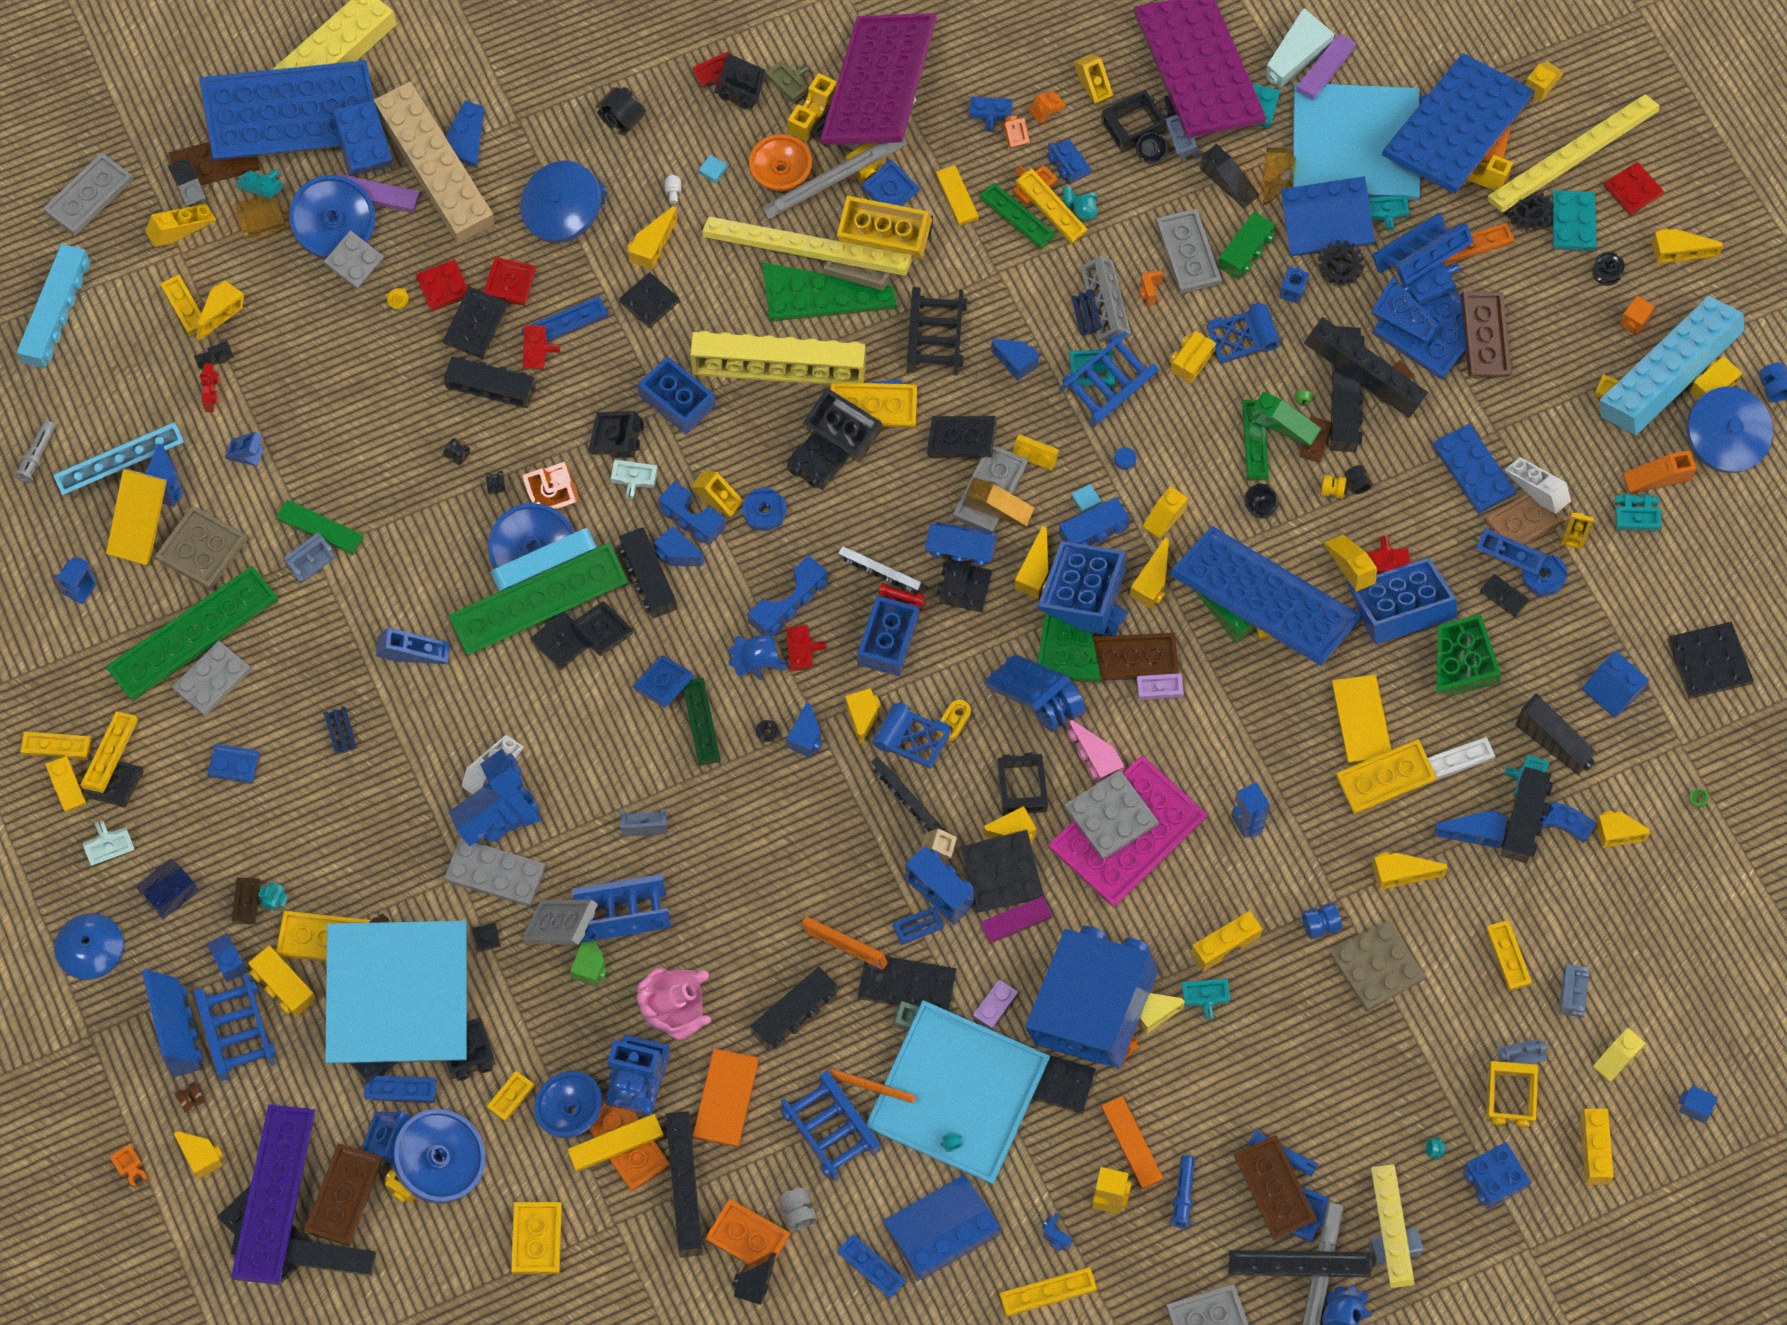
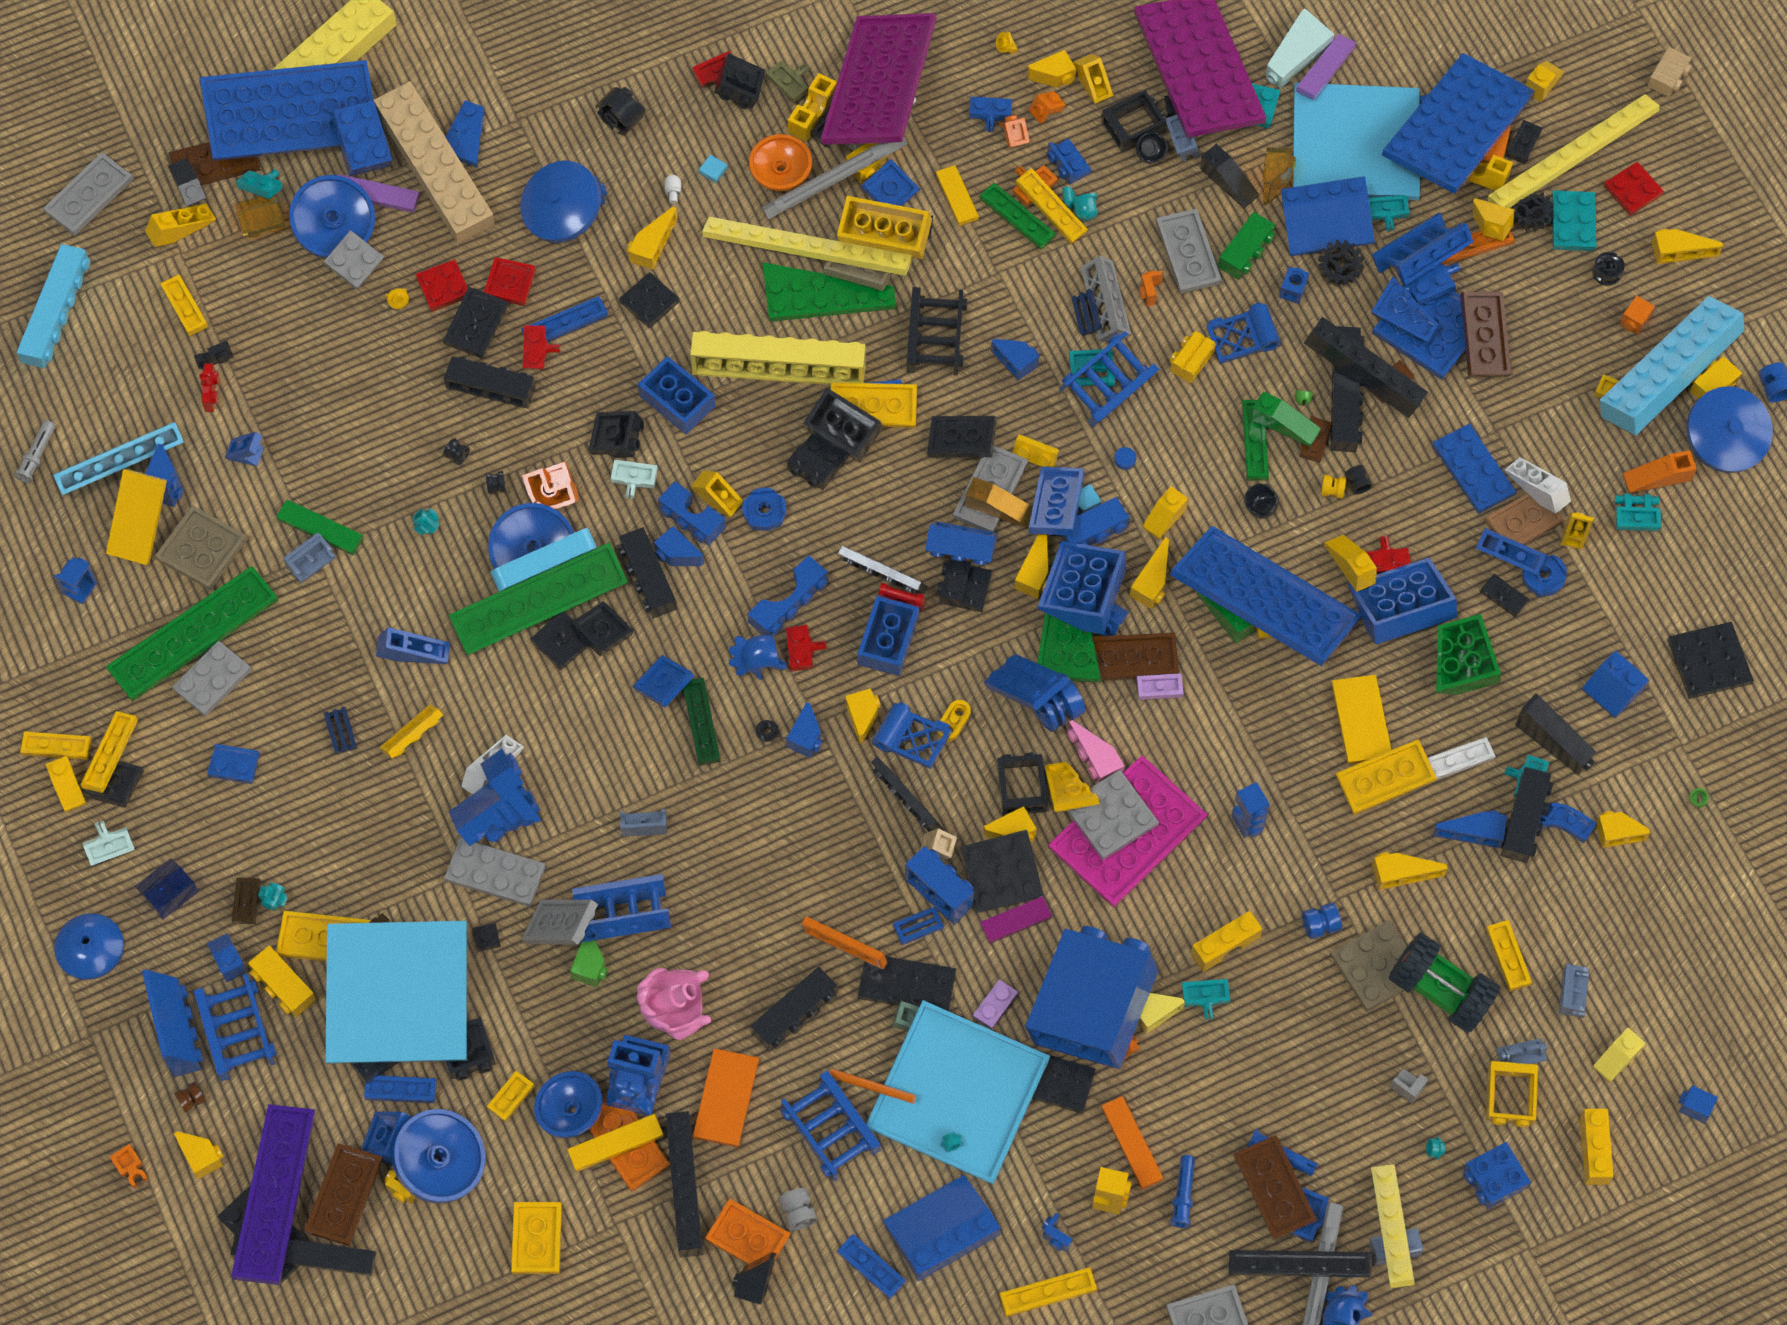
yellow slope [196,280,244,341] -> none
none -> yellow plate [379,704,443,759]
none -> teal gear [412,508,440,536]
none -> yellow plate [995,32,1018,54]
none -> yellow slope [1027,50,1076,88]
none -> blue plate [1029,467,1085,535]
none -> yellow wing [1044,762,1099,812]
none -> black plate [1388,932,1500,1034]
none -> light grey panel [1390,1069,1429,1103]
none -> yellow slope [1473,198,1514,241]
none -> black plate [1506,120,1543,164]
none -> tan brick [1648,47,1692,97]

